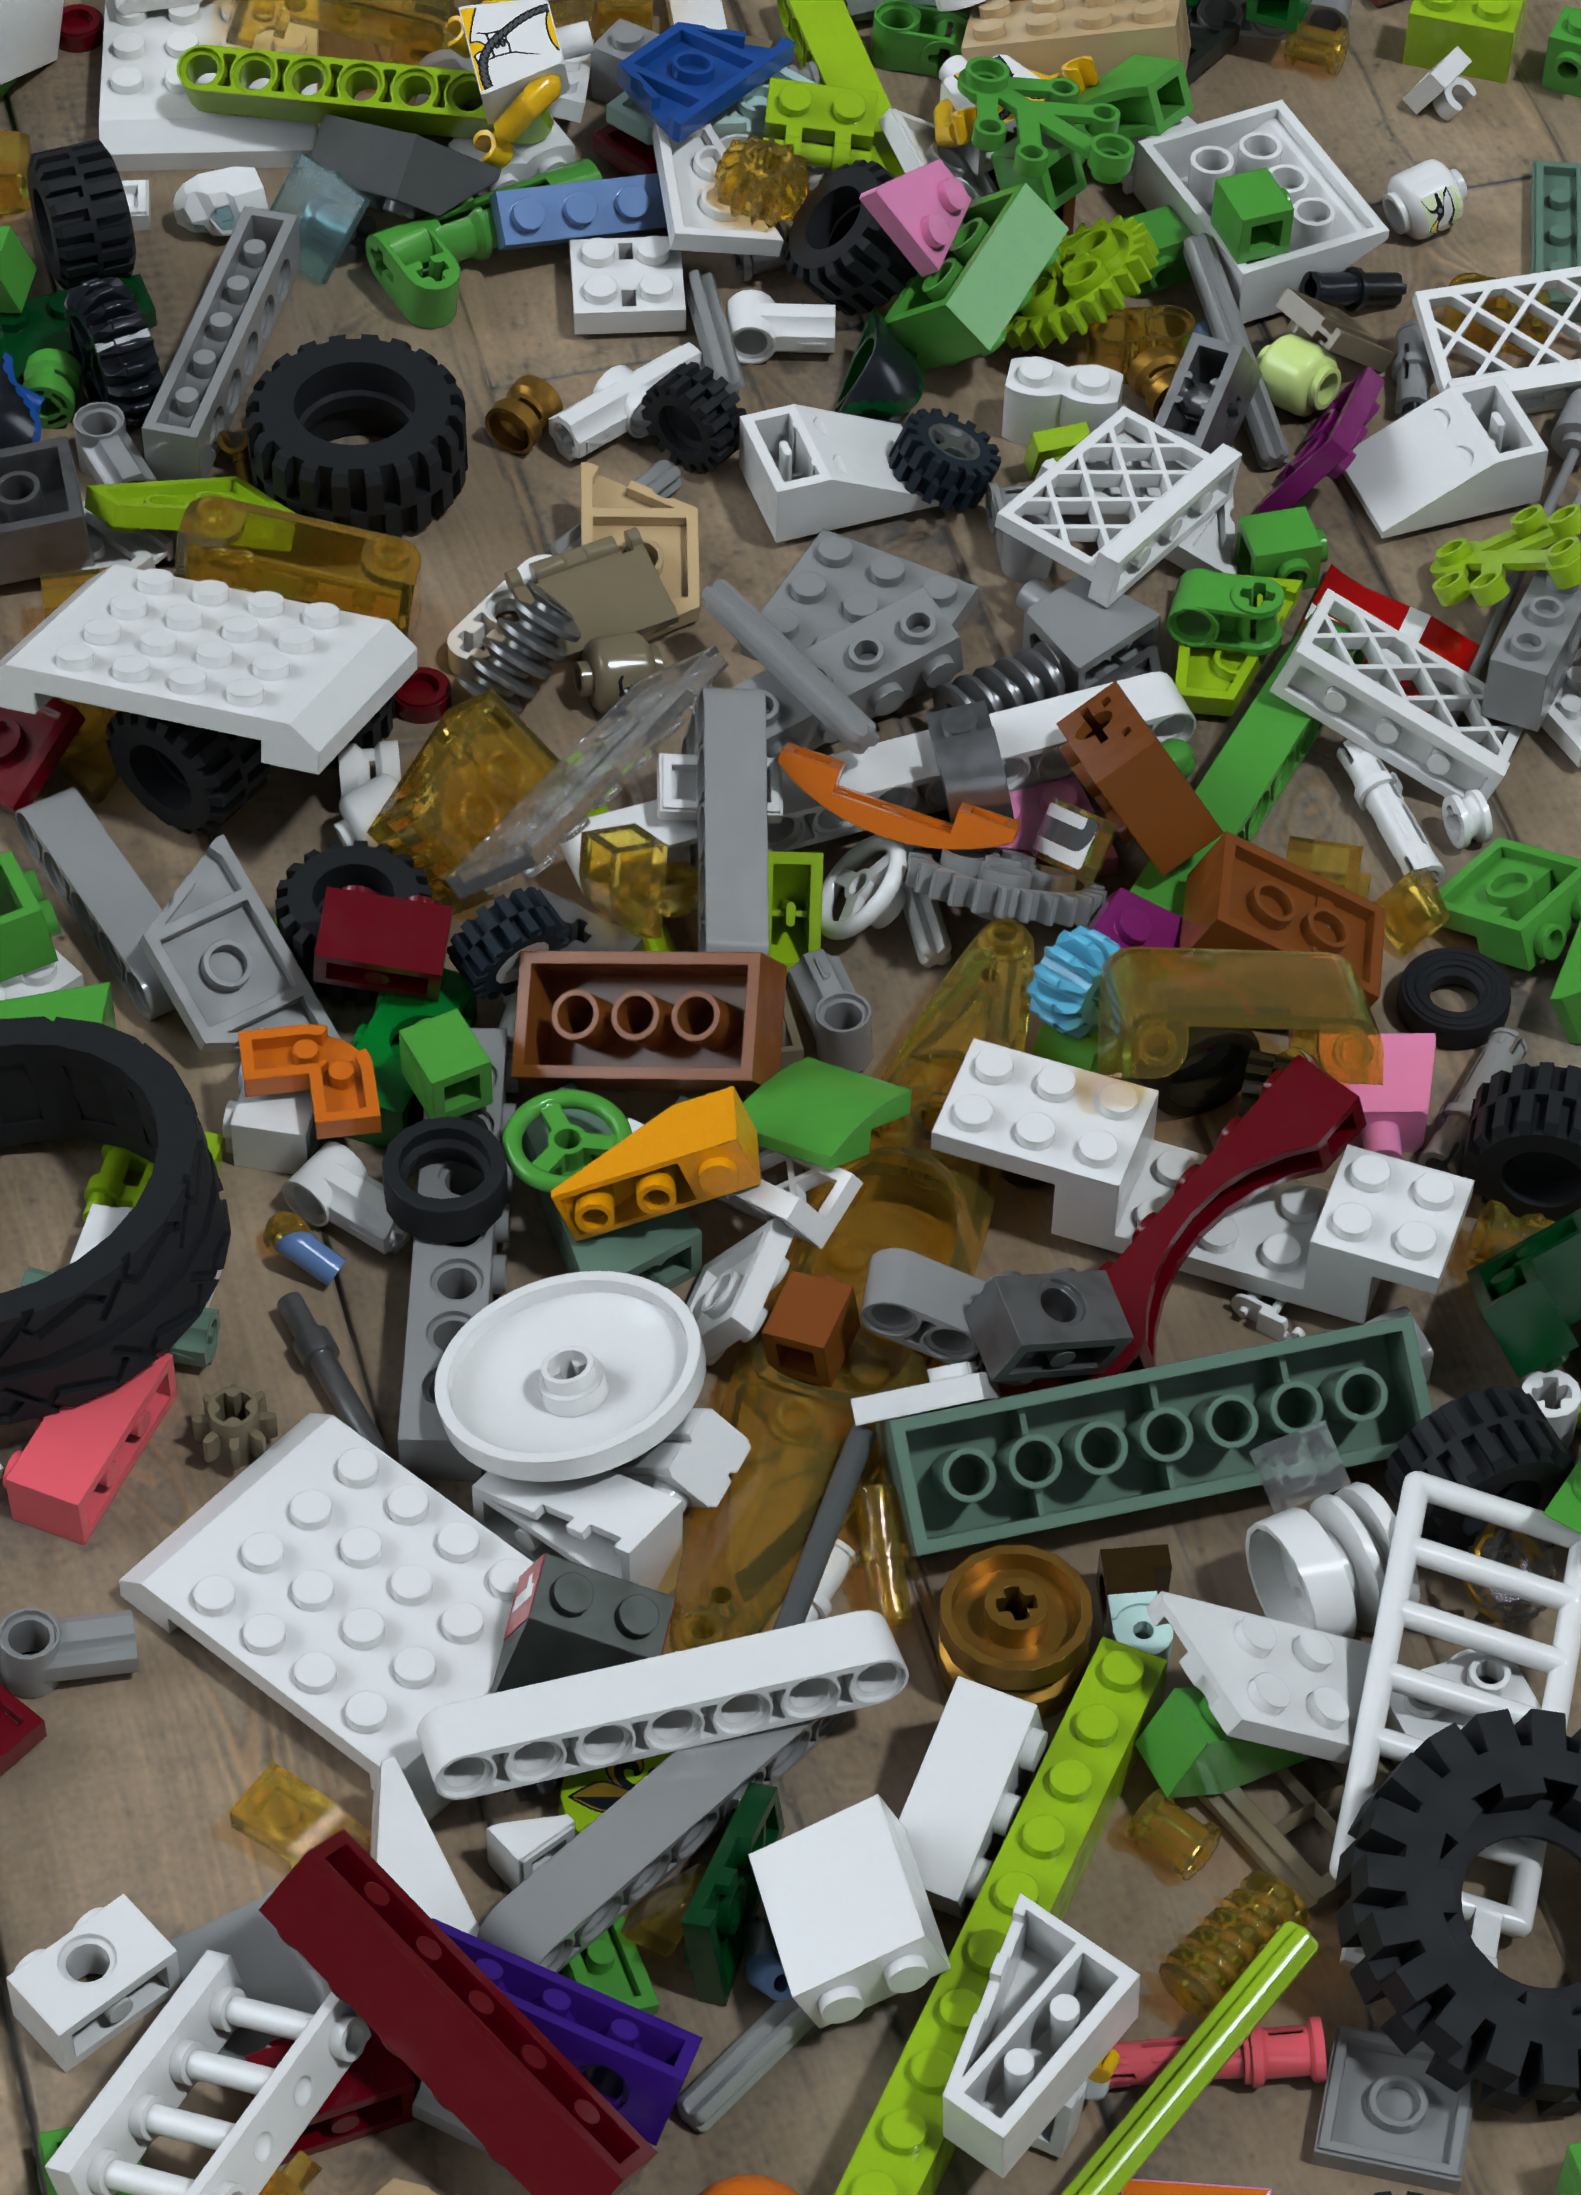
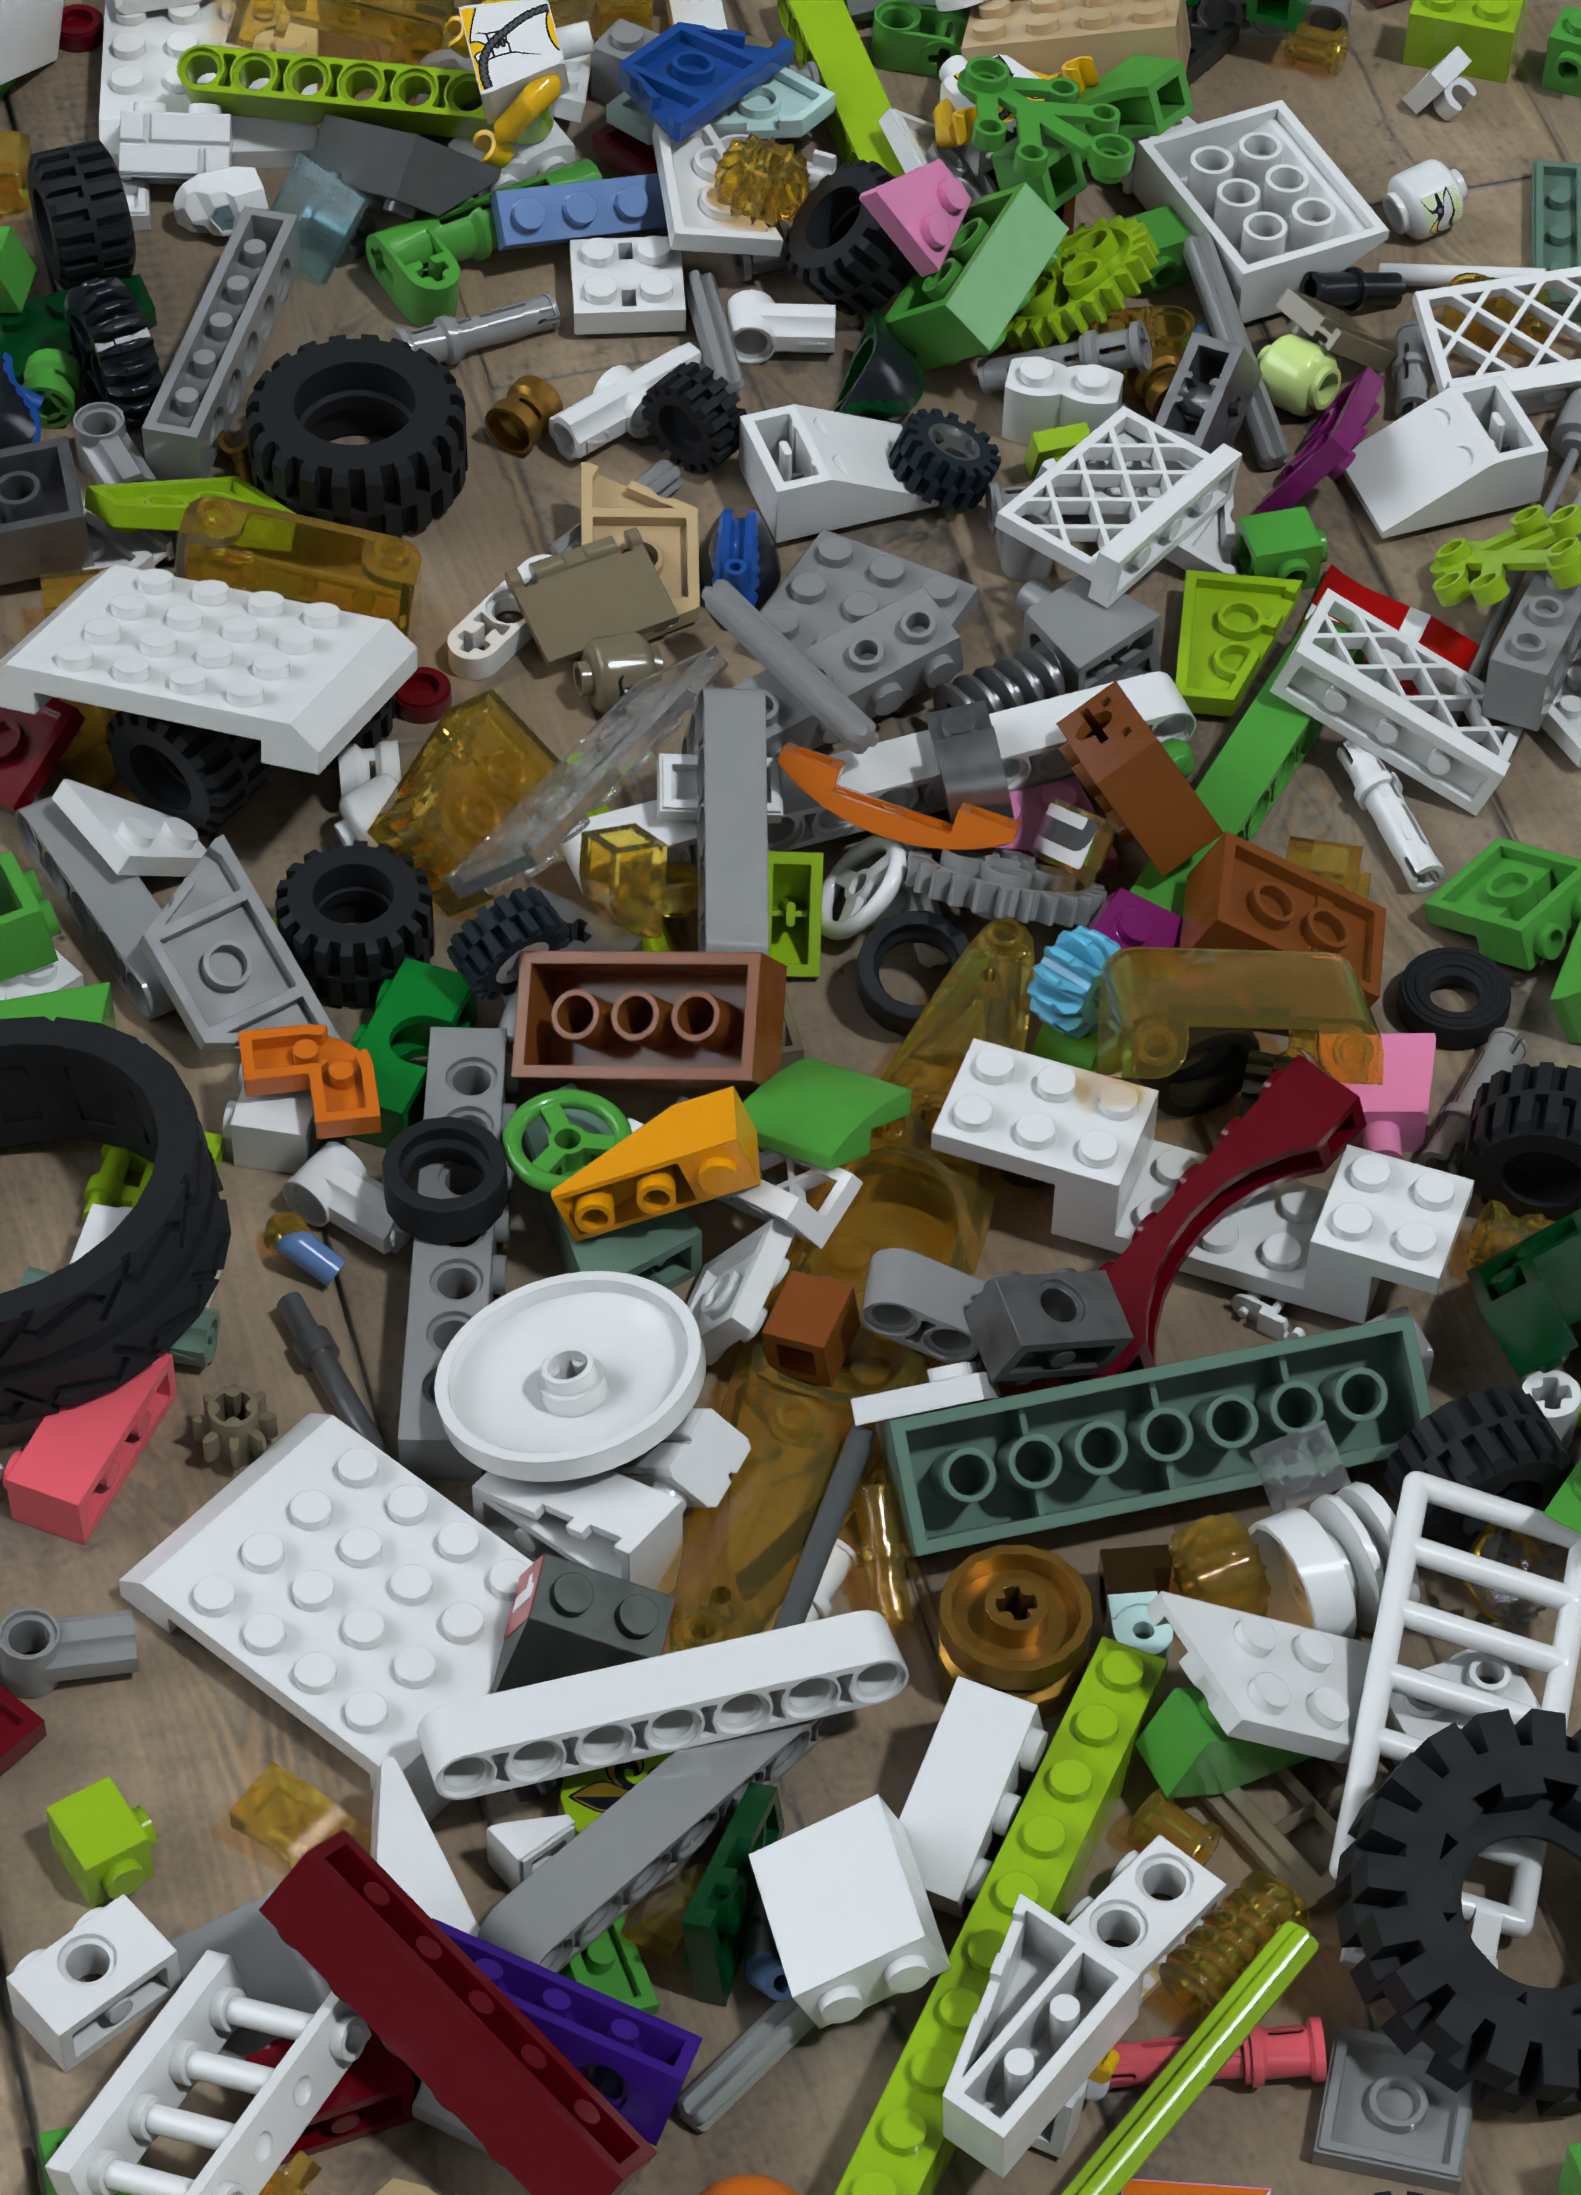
dark red brick [313,885,453,1002] -> none
bright green brick [399,1008,493,1119] -> none
flat silver piece [455,581,581,717] -> none
lime plate [760,77,878,174] -> none
light grey piece [788,949,873,1073] -> none
bright green piece [1166,568,1284,656] -> none
bright green brick [1210,167,1294,264] -> none
clear yellow slope [1374,867,1451,957] -> none
white bush [1442,789,1493,849] -> none
none -> lime brick [45,1776,158,1909]
none -> white wing [52,779,207,877]
none -> white brick [119,101,233,185]
none -> light grey pin [389,293,560,366]
none -> blue hat [699,508,781,631]
none -> black tyre [857,911,976,1036]
none -> light grey pin [977,320,1152,395]
none -> white brick [1065,1834,1227,2006]
none -> clear yellow gear [1169,1512,1271,1616]
none -> white bar [1379,263,1547,291]

